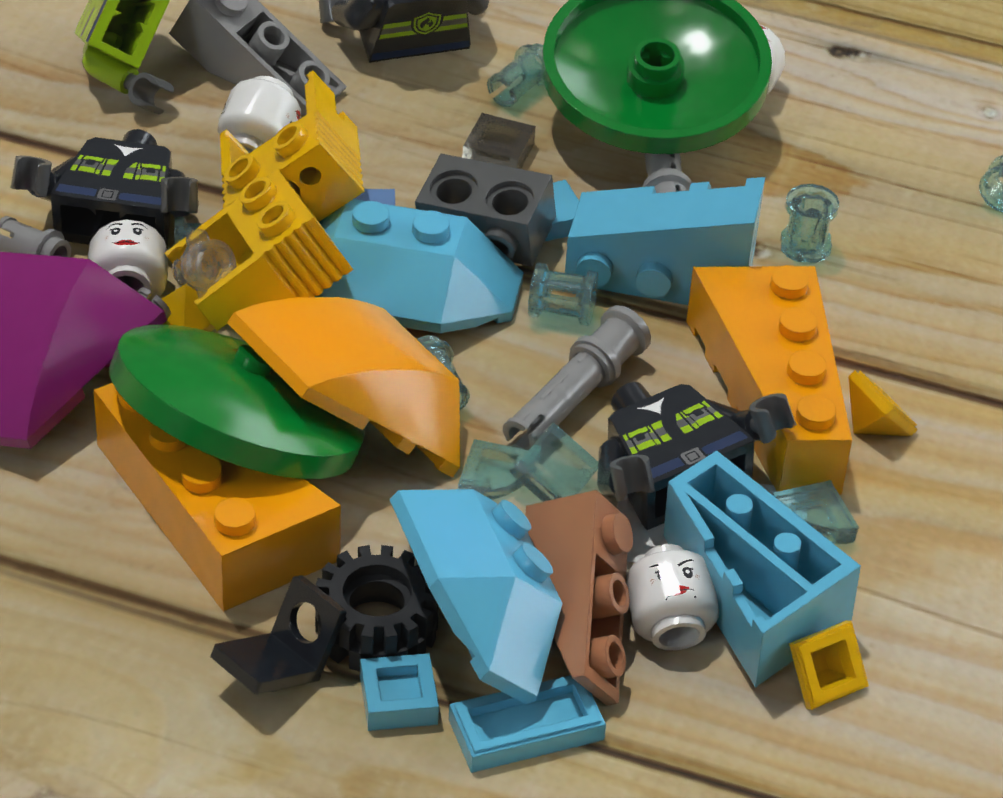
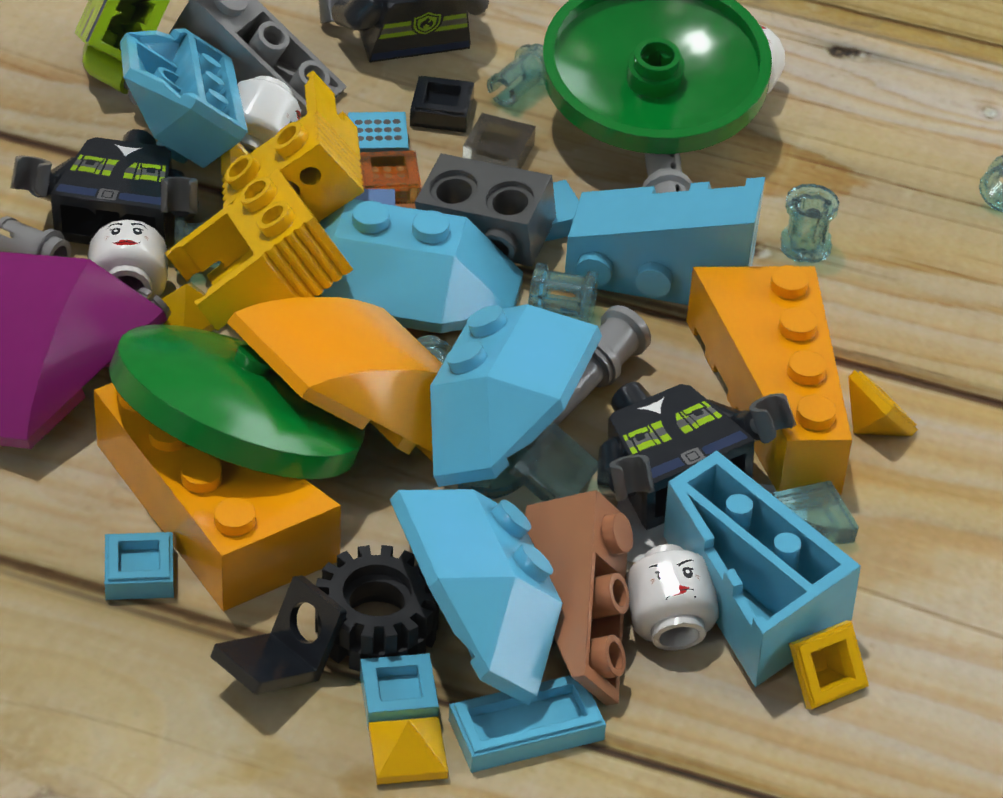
clear plate [172,229,236,299] -> none
none -> medium azure tile [104,532,174,600]
none -> medium azure wedge [120,28,248,168]
none -> medium azure tile [348,112,409,165]
none -> clear orange tile [360,150,421,205]
none -> yellow slope [368,716,448,785]
none -> black tile [410,76,474,133]
none -> medium azure wedge [430,304,602,487]

